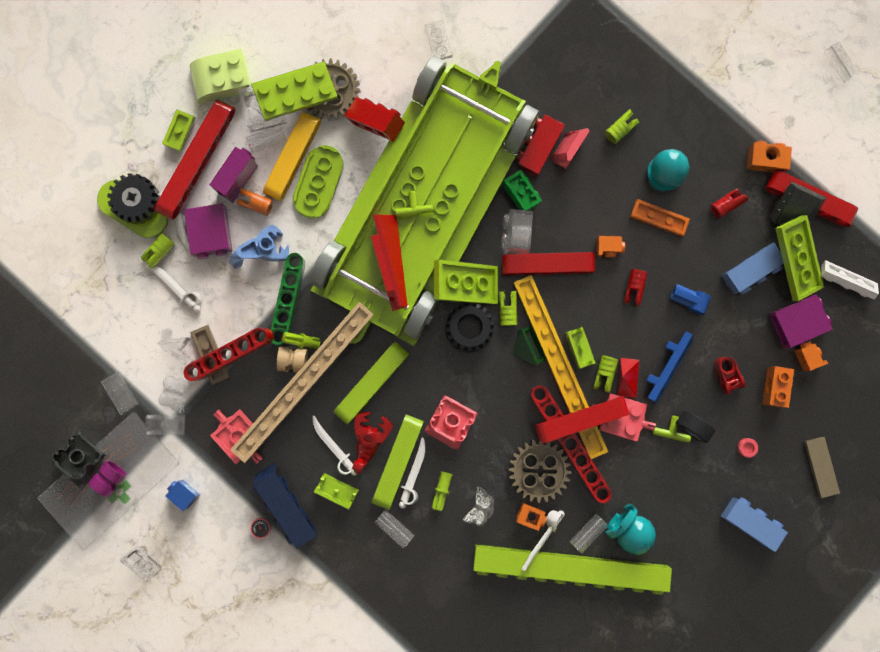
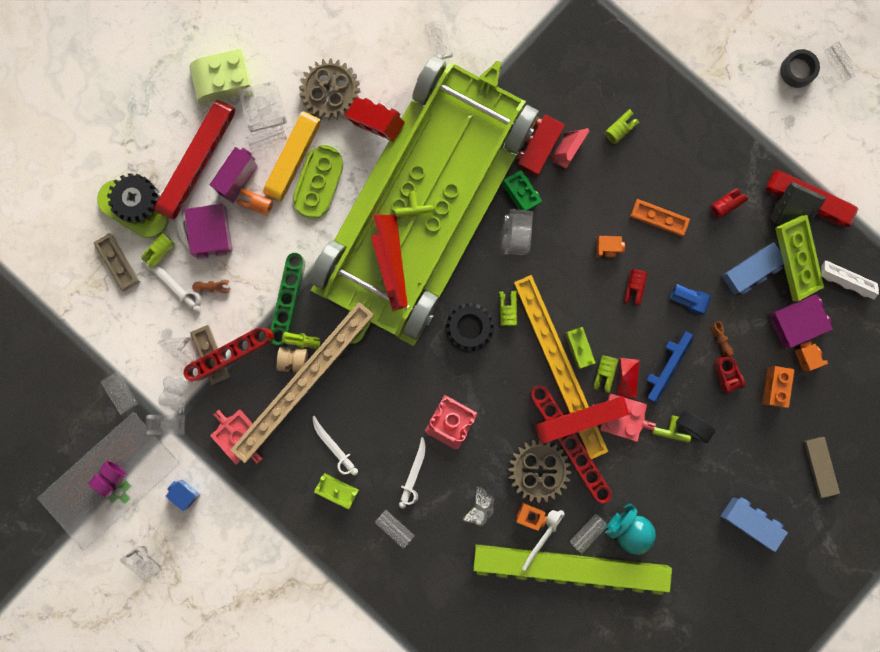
pearl dark grey slope [52,431,106,487] -> none
lime plate [162,109,196,152] -> none
medium blue animal [228,225,289,269] -> none
lime plate [251,61,338,121] -> none
black tile [251,518,271,538] -> none
dark blue wedge [252,462,317,549] -> none
lime beam [333,341,409,425] -> none
red animal [352,412,393,474] -> none
lime beam [371,414,424,510] -> none
lime axle [432,471,453,511] -> none
lime plate [434,260,498,305] -> none
red beam [502,252,595,275] -> none
dark green slope [513,325,546,366] -> none
teal tile [646,149,690,192] -> none
coral tile [737,438,758,458] -> none
orange brick [746,141,792,173] -> none
none -> dark tan tile [94,233,140,292]
none -> dark orange piece [192,280,231,293]
none -> dark orange piece [709,321,734,357]
none -> black tyre [780,49,820,88]

